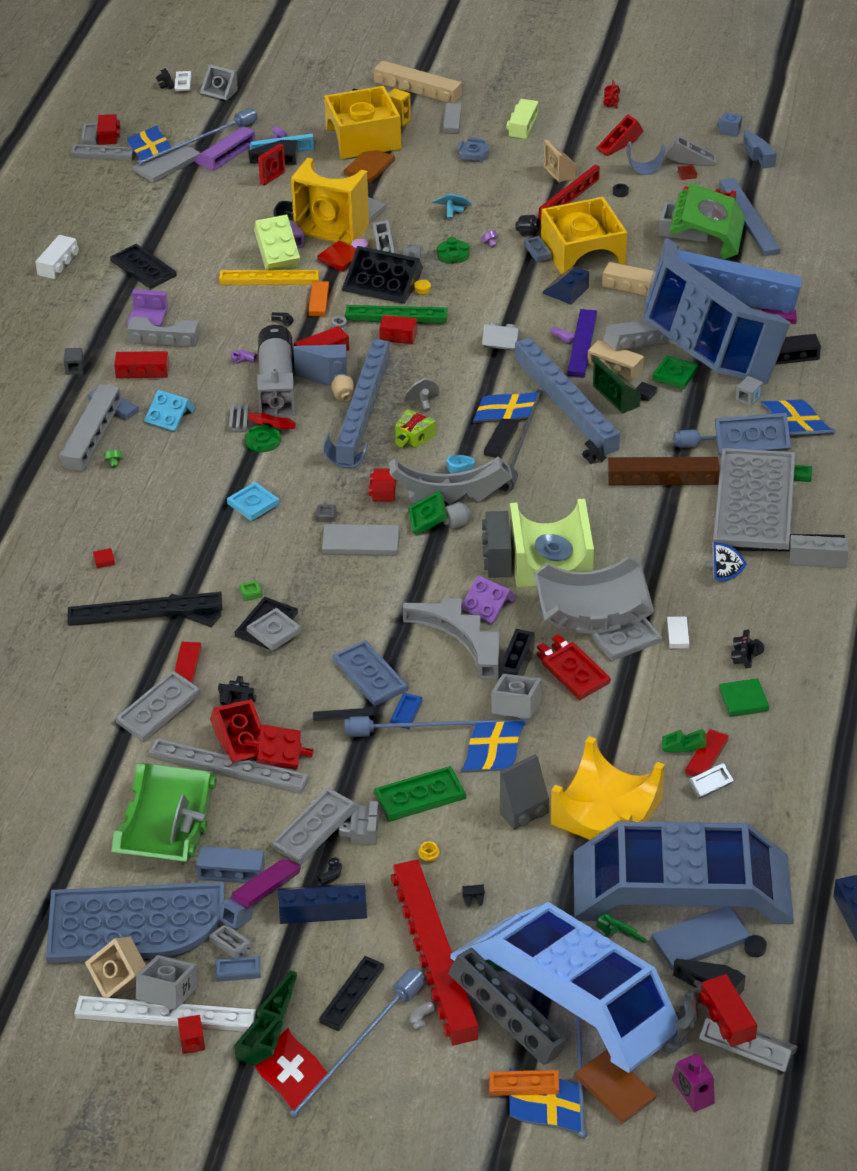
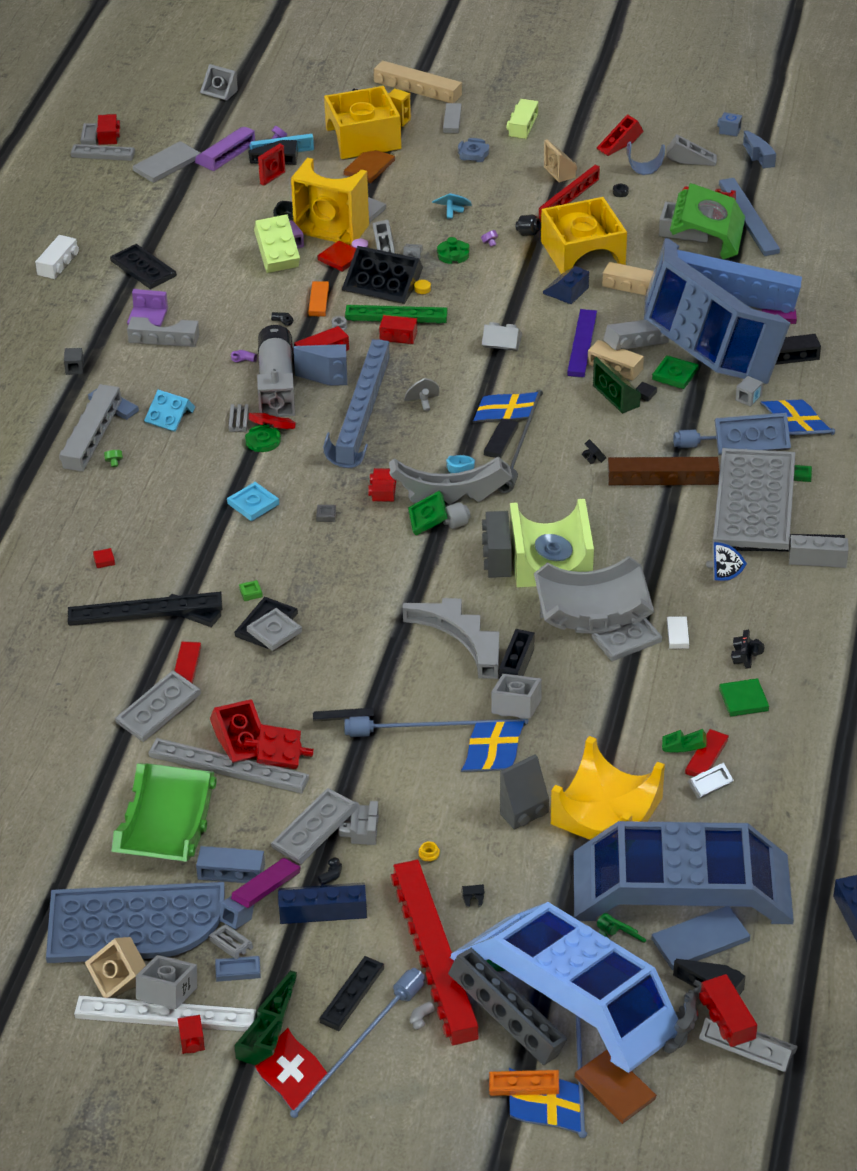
red brick [114,351,169,378] -> none
flag [127,108,257,165] -> none
black tile [156,68,175,90] -> none
light grey shield [170,793,206,844] -> none
white slope [175,71,192,91] -> none
black hips [218,676,257,706] -> none
yellow tile [219,270,320,285] -> none
light grey tile [322,524,399,555] -> none
tan head [331,375,355,401] -> none
sand blue tile [332,640,408,706] -> none
green tile [374,766,466,822] -> none
blue tile [390,693,422,729] -> none
lime torso [395,409,436,448] -> none
medium lavender bracket [462,575,516,624] -> none
sand blue brick [515,337,620,455] -> none
sand blue plate [524,236,552,262] -> none
red tile [536,634,611,701] -> none
medium lavender arm [550,326,575,343] -> none
red hinge [603,80,620,109] -> none
magenta torso [672,1054,715,1112] -> none
clear red tile [677,165,697,180] -> none
black tile [744,935,767,957] -> none

